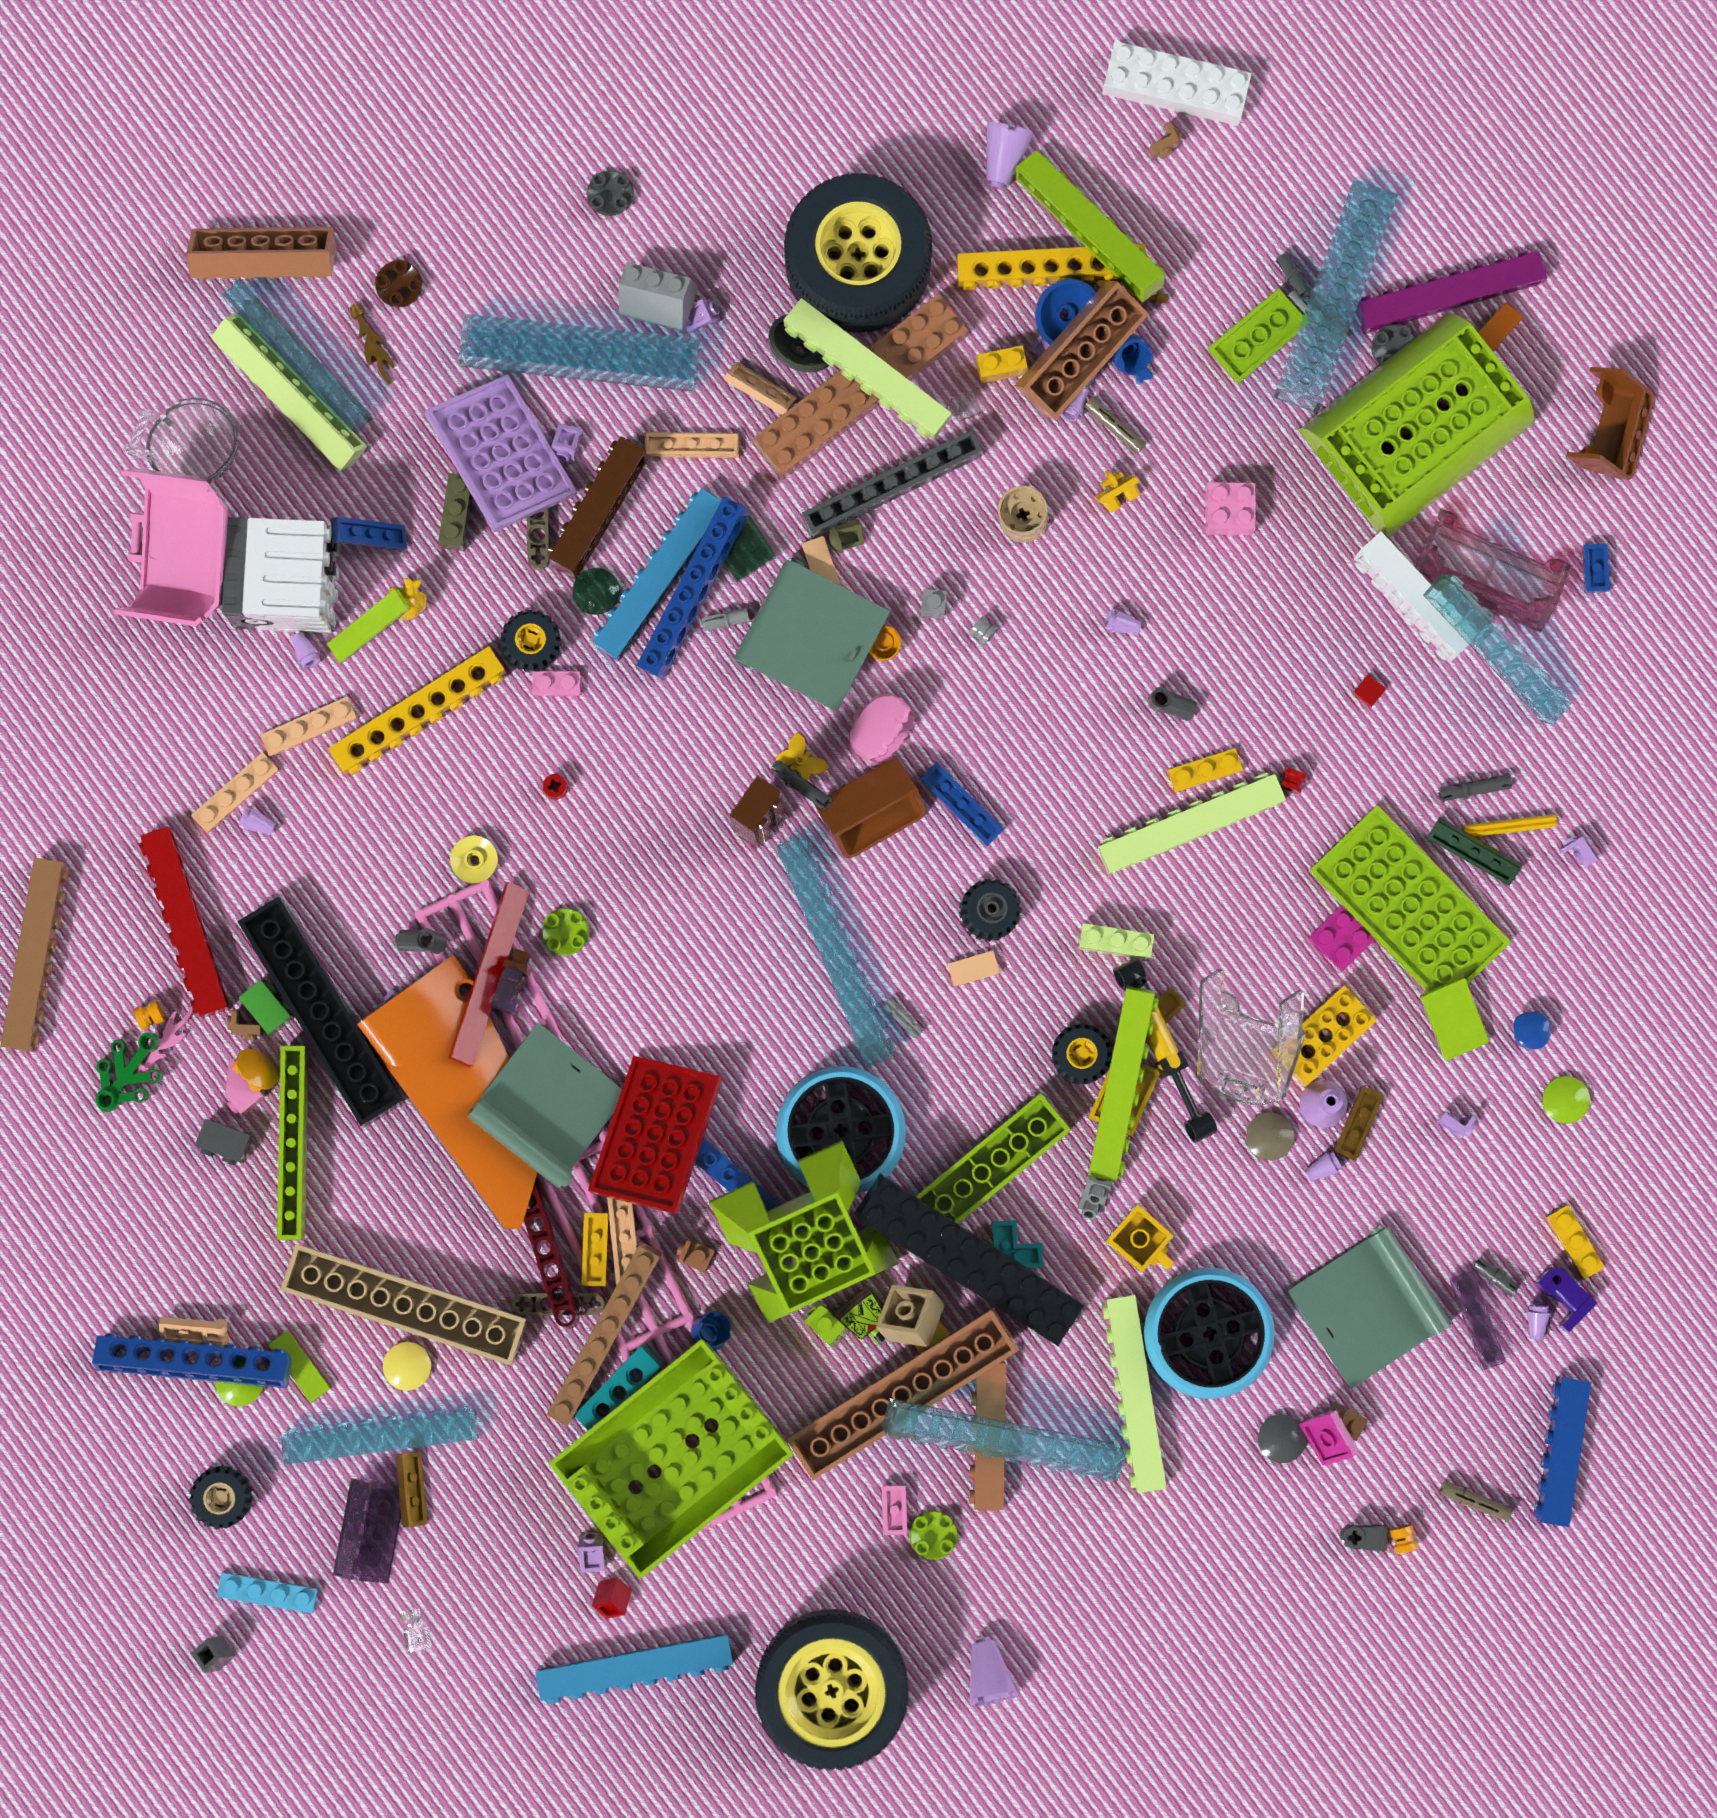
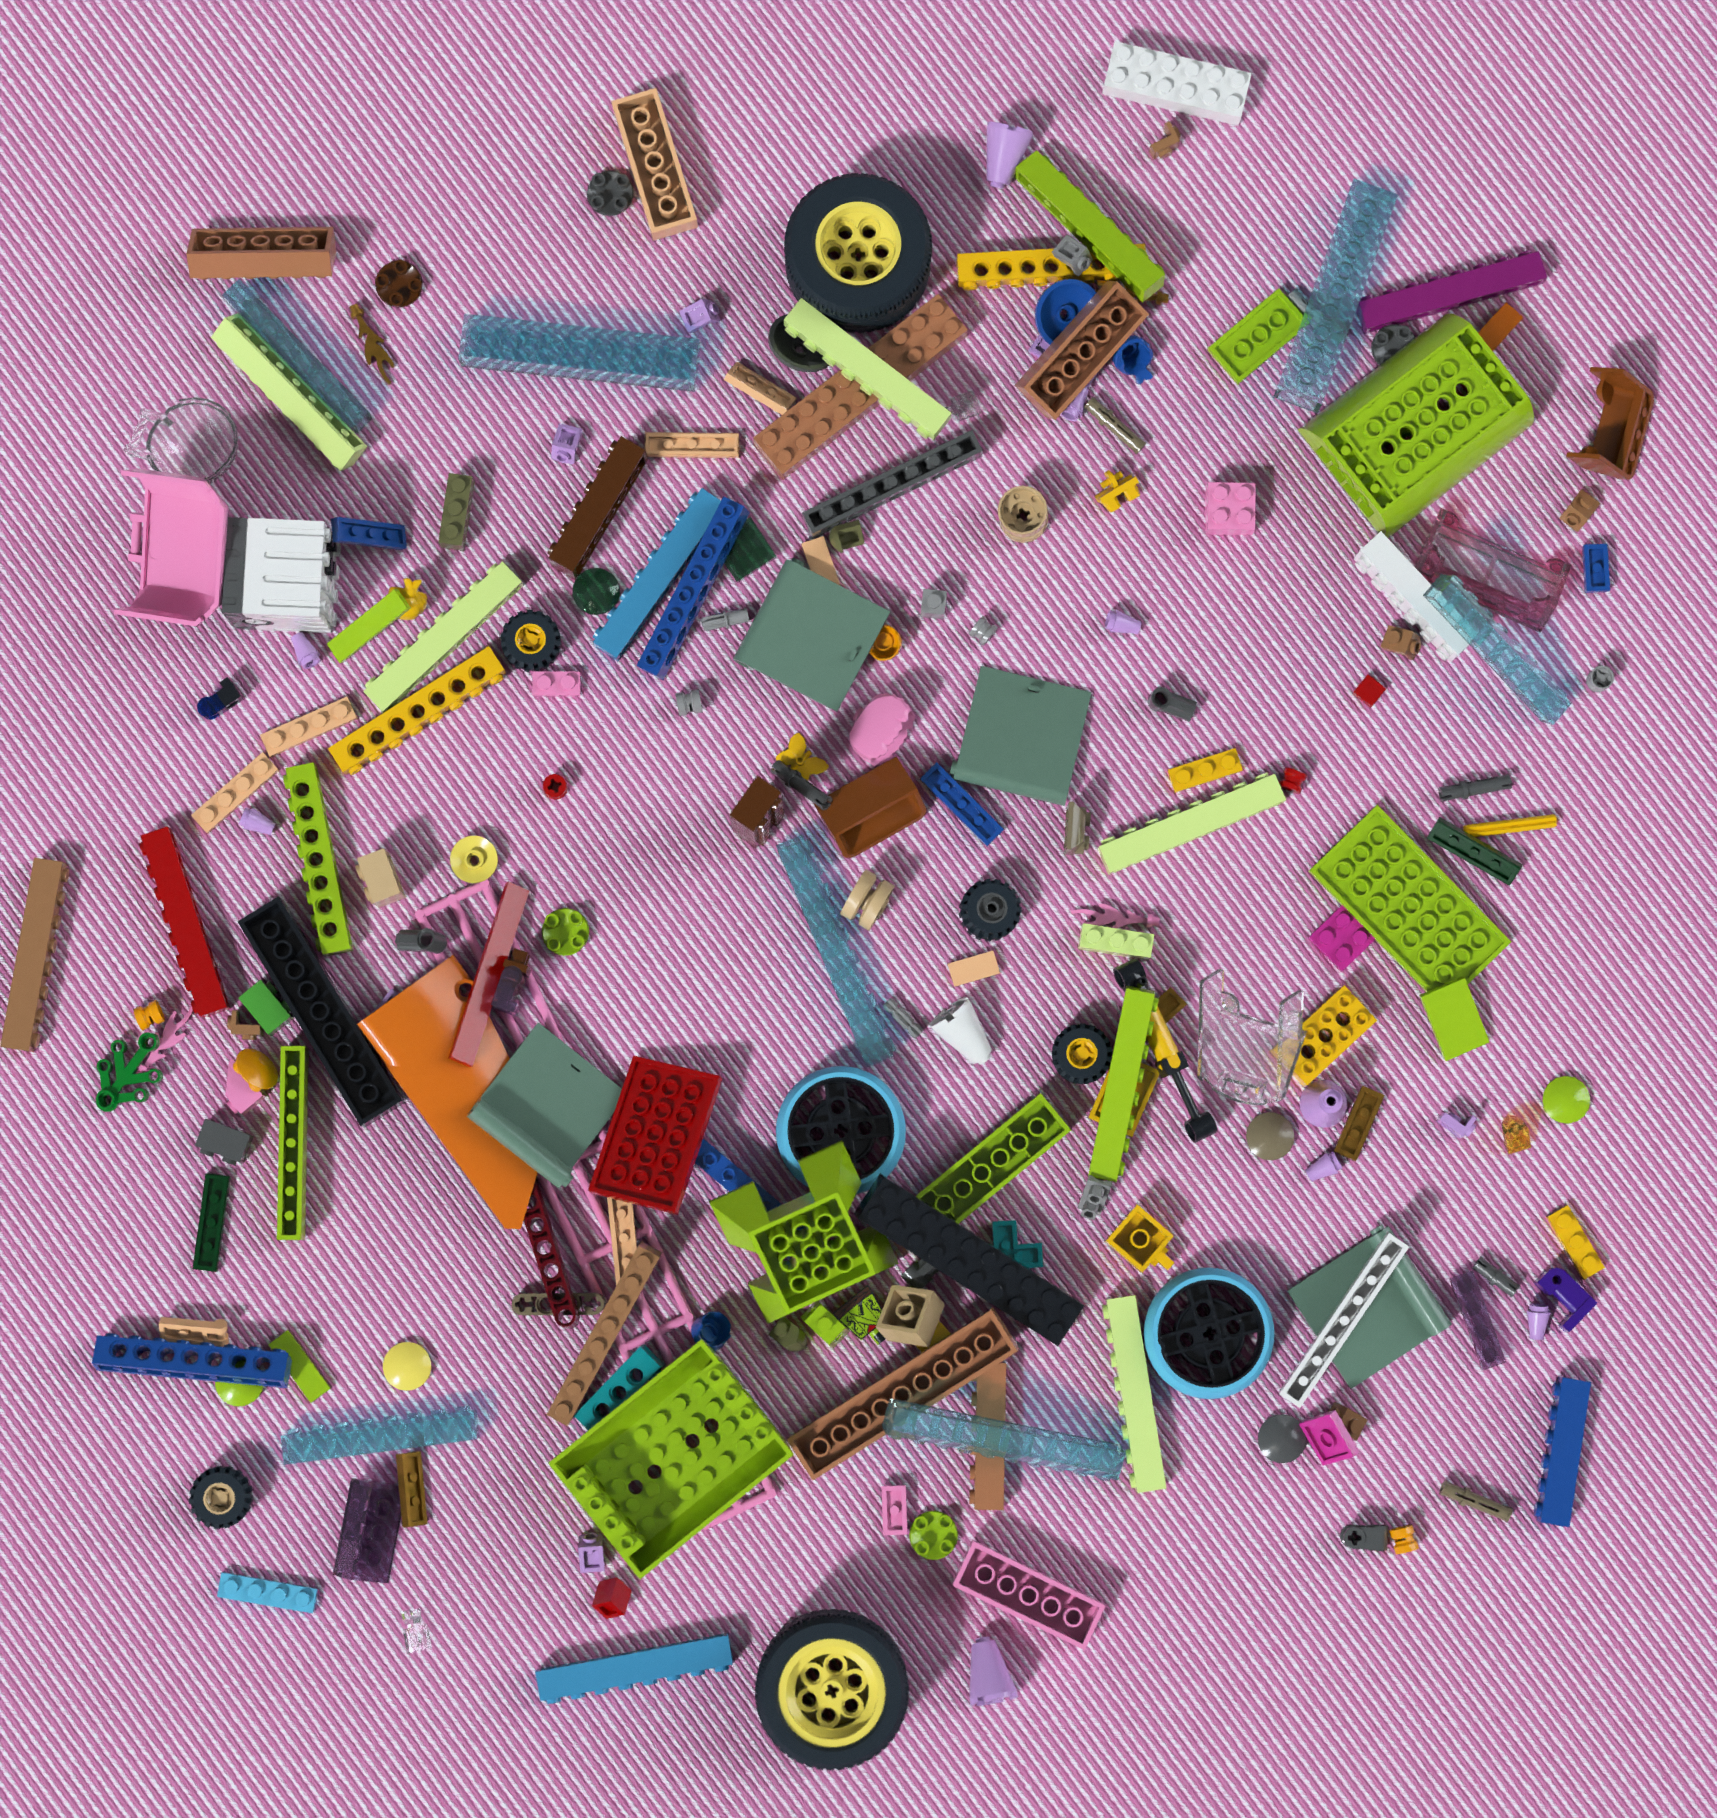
dark grey brick [191,1636,236,1673] -> none
tan brick [280,1244,528,1366] -> none
lavender plate [424,374,577,532] -> none
dark tan beam [527,508,549,570] -> none
yellow plate [581,1213,609,1286] -> none
light grey slope [619,262,699,331] -> none
nougat bracket [676,1239,715,1273] -> none
yellow brick [976,345,1028,384] -> none
dark grey pin [1276,253,1312,299] -> none
blue hair [1513,1011,1551,1049] -> none
lavender bracket [1559,836,1598,868] -> none
none -> dark green tile [192,1173,231,1272]
none -> leg [197,677,244,720]
none -> lime brick [283,762,354,957]
none -> tan brick [355,848,406,908]
none -> yellowish green brick [363,561,524,713]
none -> light nougat brick [611,88,698,241]
none -> light grey wheel [675,689,703,717]
none -> olive plate [768,1317,807,1352]
none -> tan wheel [840,869,895,931]
none -> dark grey piece [901,1259,939,1289]
none -> white cone [930,997,992,1065]
none -> sand green door [950,666,1092,806]
none -> bright pink brick [951,1539,1106,1650]
none -> light grey bracket [1052,235,1093,276]
none -> dark tan slope [1064,802,1091,855]
none -> bright pink piece [1071,903,1160,928]
none -> white brick [1279,1231,1409,1408]
none -> medium nougat bracket [1380,625,1421,660]
none -> clear yellow plate [1501,1114,1531,1155]
none -> medium nougat bracket [1560,489,1600,532]
none -> light grey wheel [1586,666,1614,693]

